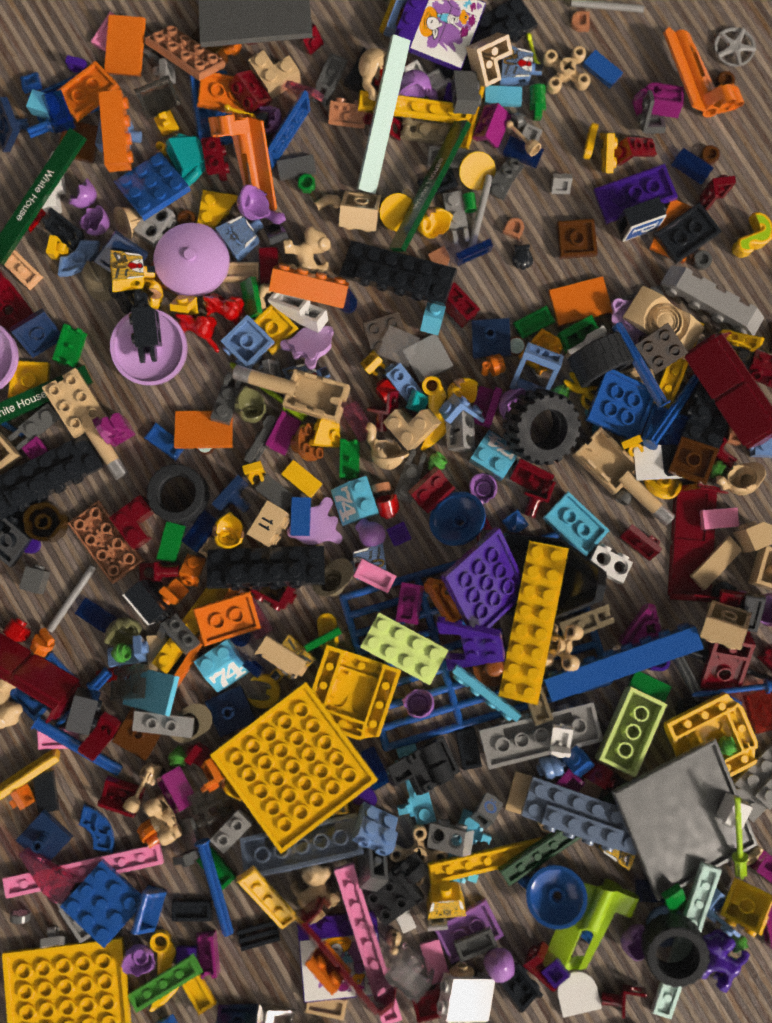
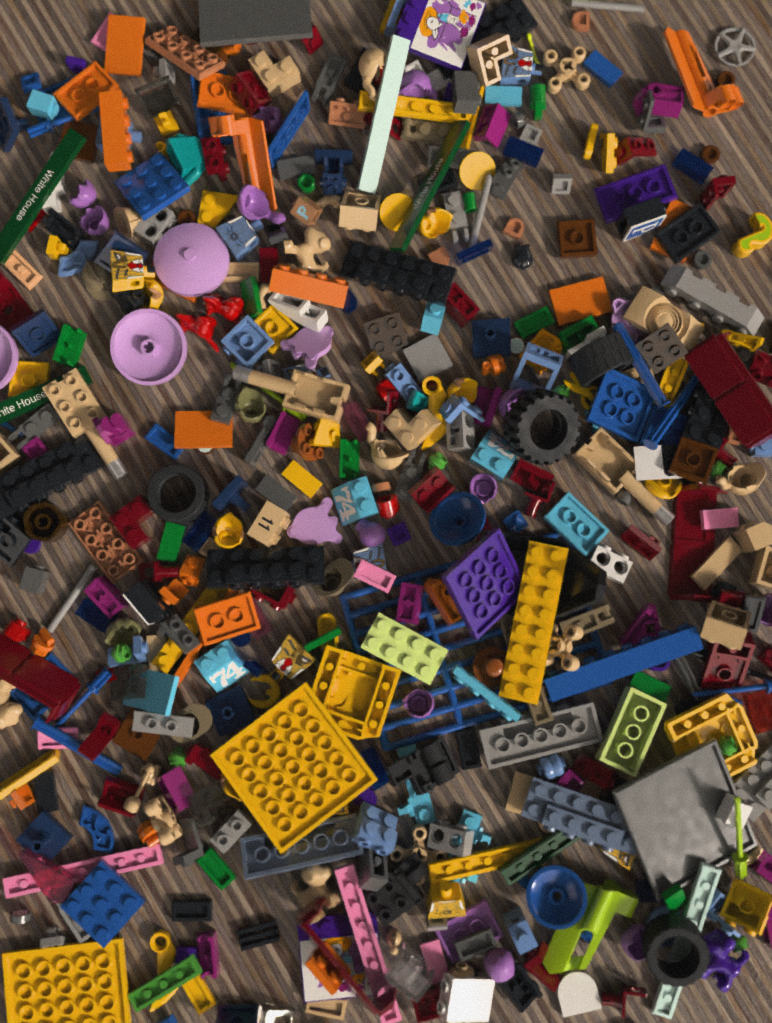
clear blue tile [41,90,75,134] -> none
black brick [65,687,103,736] -> none
medium lavender hair [121,944,155,977] -> none
black hinge [129,293,162,363] -> none
blue tile [131,885,168,935] -> none
yellow bracket [170,295,198,315] -> none
blue axle [194,838,234,937] -> none
orange bracket [200,758,223,793] -> none
hinge [224,104,269,128] -> none
yellow tile [236,866,297,930] -> none
yellow tile [242,461,265,485] -> none
tan window [254,636,308,679] -> none
clear pink tile [285,80,324,102] -> none
blue tile [290,497,311,536] -> none
clear piece [377,325,420,367] -> none
white sticker [396,910,416,934] -> none
dark purple wing [437,616,505,670] -> none
dark grey brick [470,792,503,829] -> none
tan hinge [506,120,541,156] -> none
dark purple tile [542,958,571,989] -> none
white bracket [549,724,573,758] -> none
blue brick [562,745,596,778] -> none
yellow tile [621,434,644,457] -> none
none -> magenta hinge [84,576,130,619]
none -> medium nougat brick [290,196,323,226]
none -> dark blue tile [315,149,353,195]
none -> medium blue torso [502,906,538,954]

